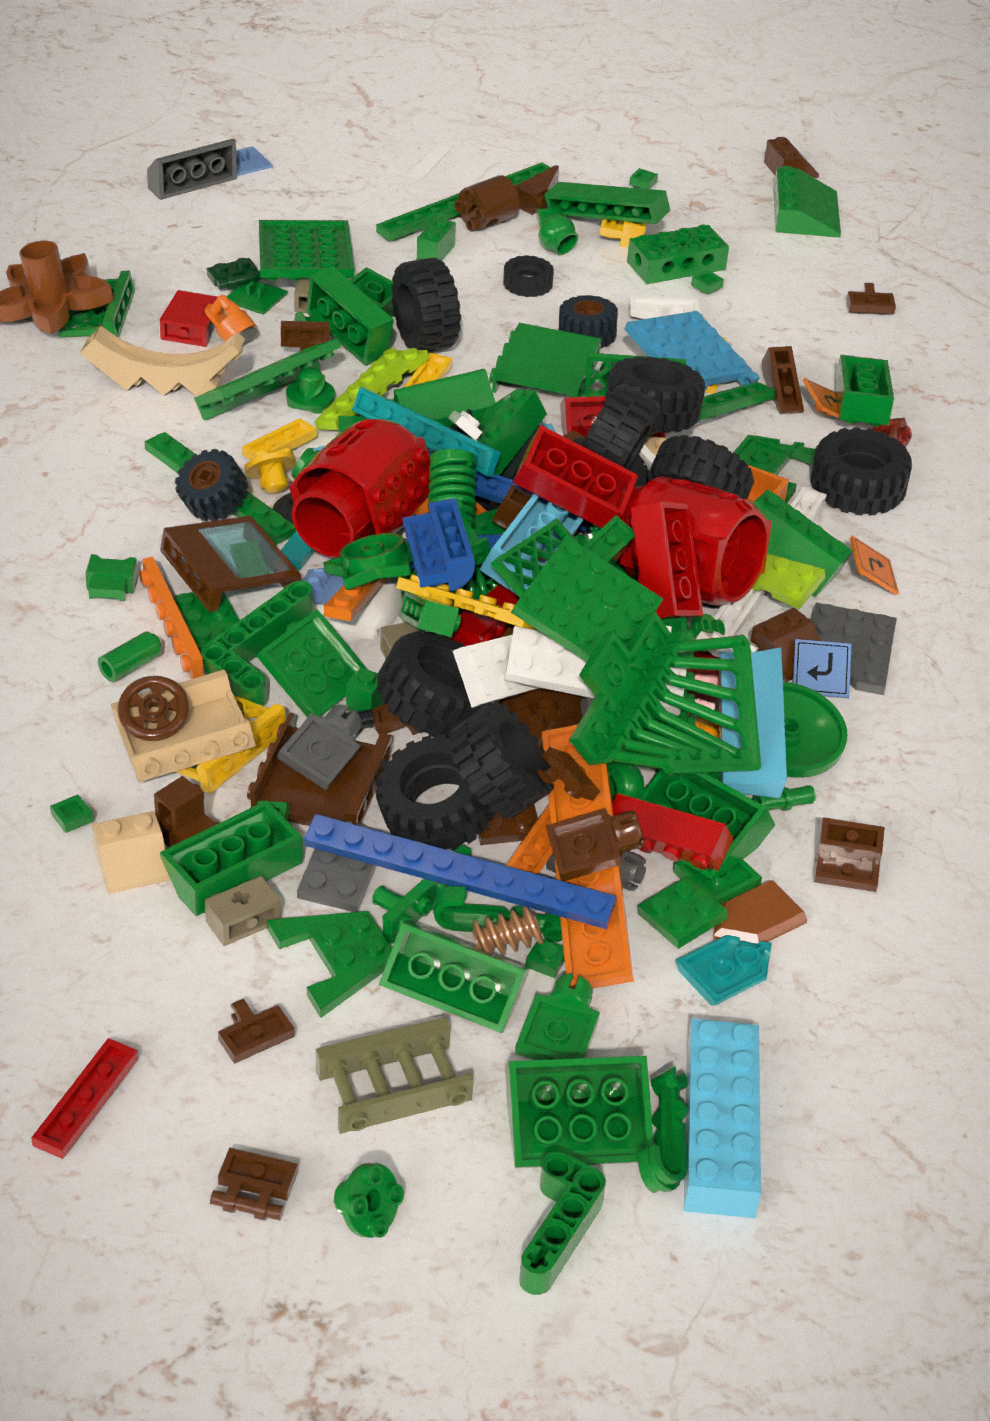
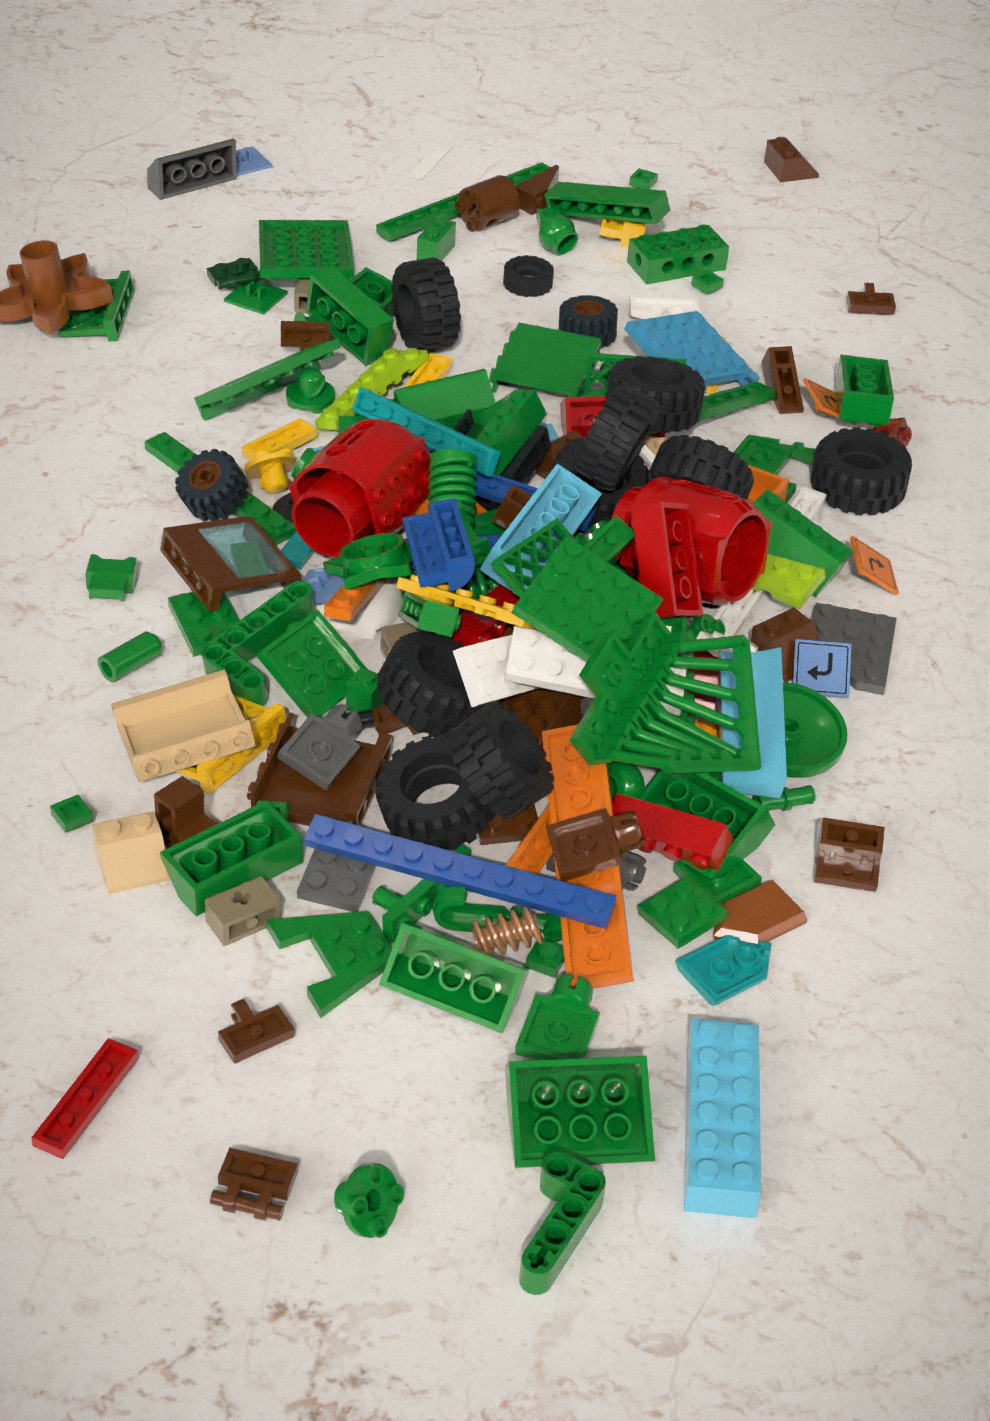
tan arch [80,326,245,396] -> none
reddish brown plate [117,676,190,741] -> none
orange plate [139,556,204,679] -> none
red panel [160,290,224,347] -> none
orange piece [205,295,257,346] -> none
olive fence [316,1017,473,1134] -> none
white plate [448,410,482,440] -> none
red brick [512,425,638,528] -> none
reddish brown plate [537,747,600,801] -> none
green piece [638,1066,688,1193] -> none
green slope [773,166,841,238] -> none

